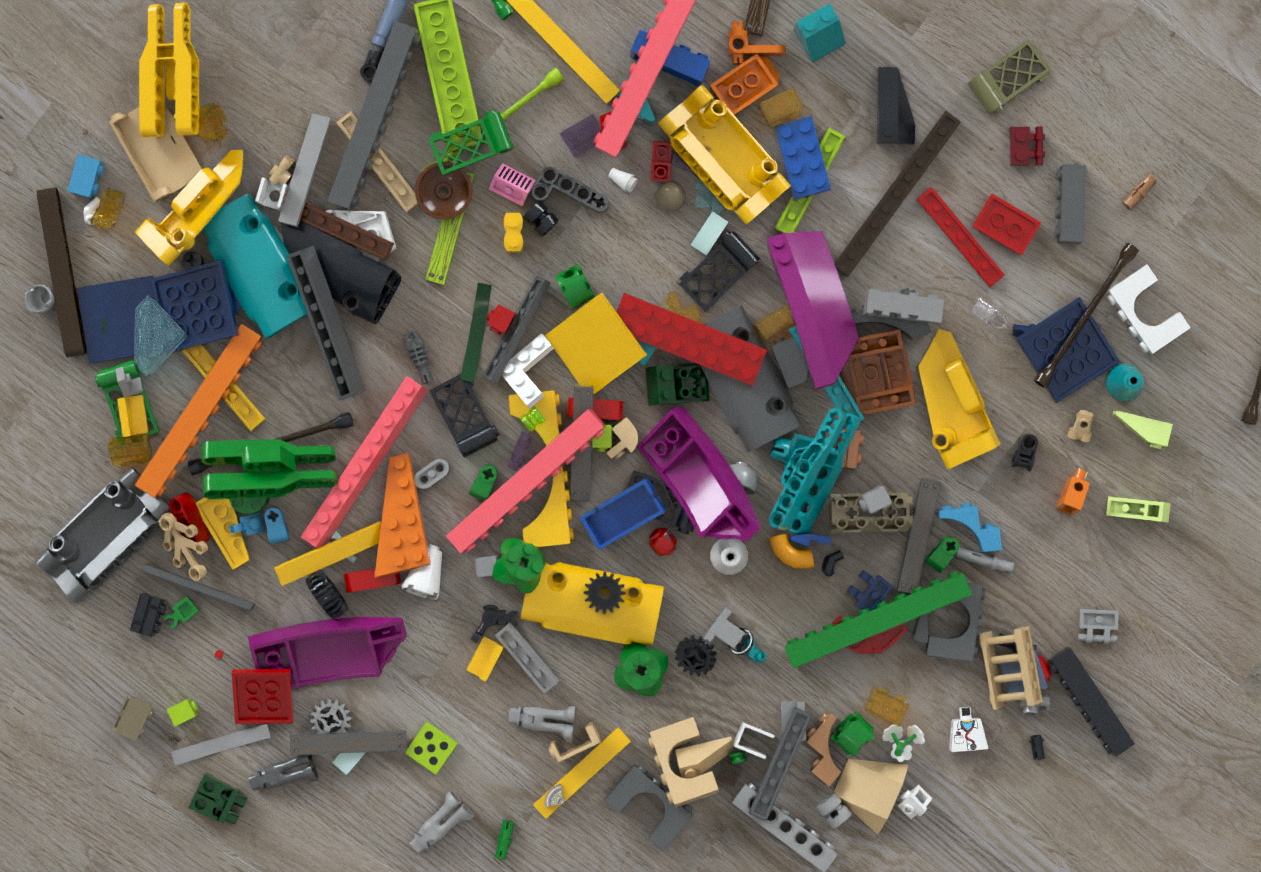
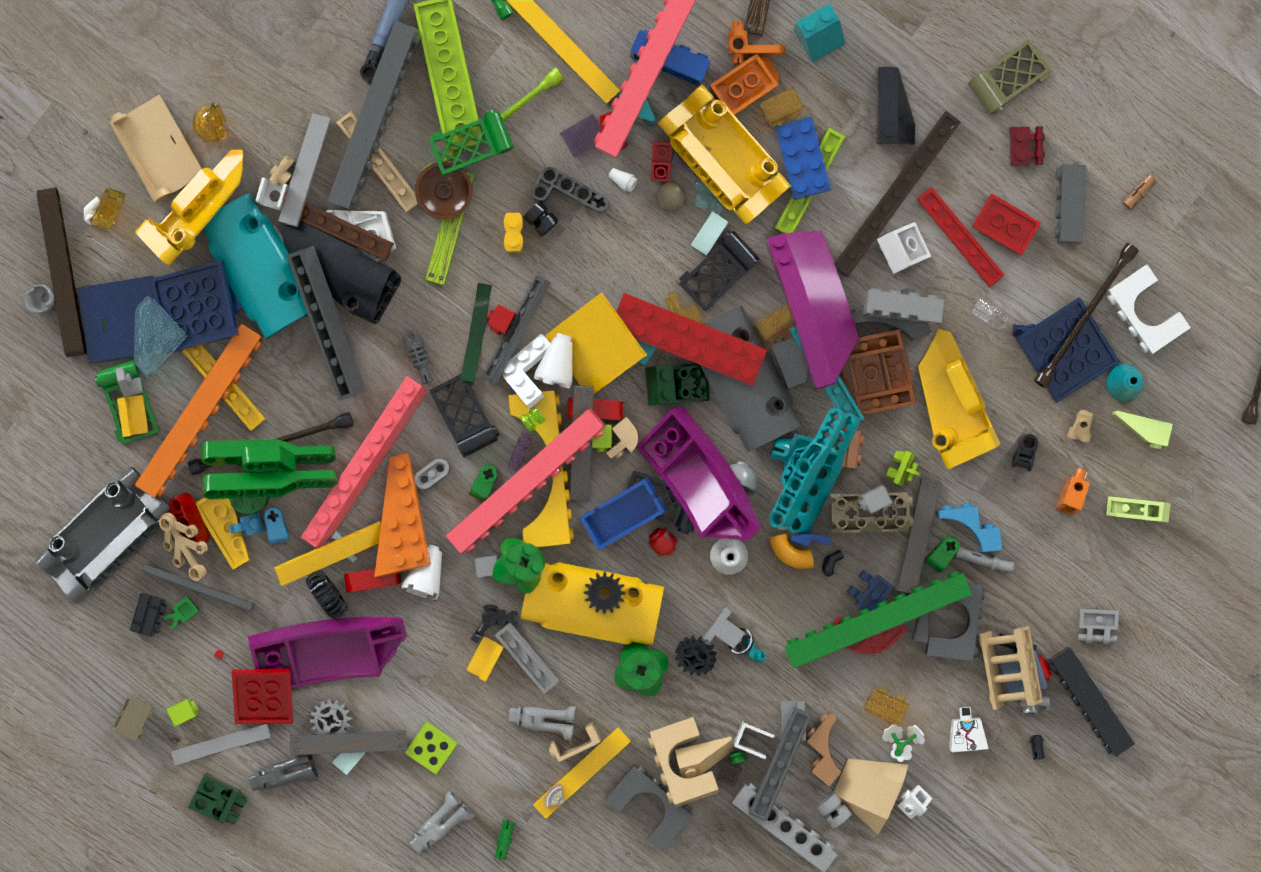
dark azure brick [68,154,105,199] -> none
clear yellow brick [108,433,152,466] -> none
yellow beam [139,2,199,138] -> none
black wheel [182,251,204,269] -> none
bright pink panel [489,163,536,207] -> none
green brick [555,264,595,309] -> none
green brick [830,711,875,757] -> none
none -> white cone [534,333,573,388]
none -> white slope [877,222,931,274]
none -> lime hips [886,451,921,487]

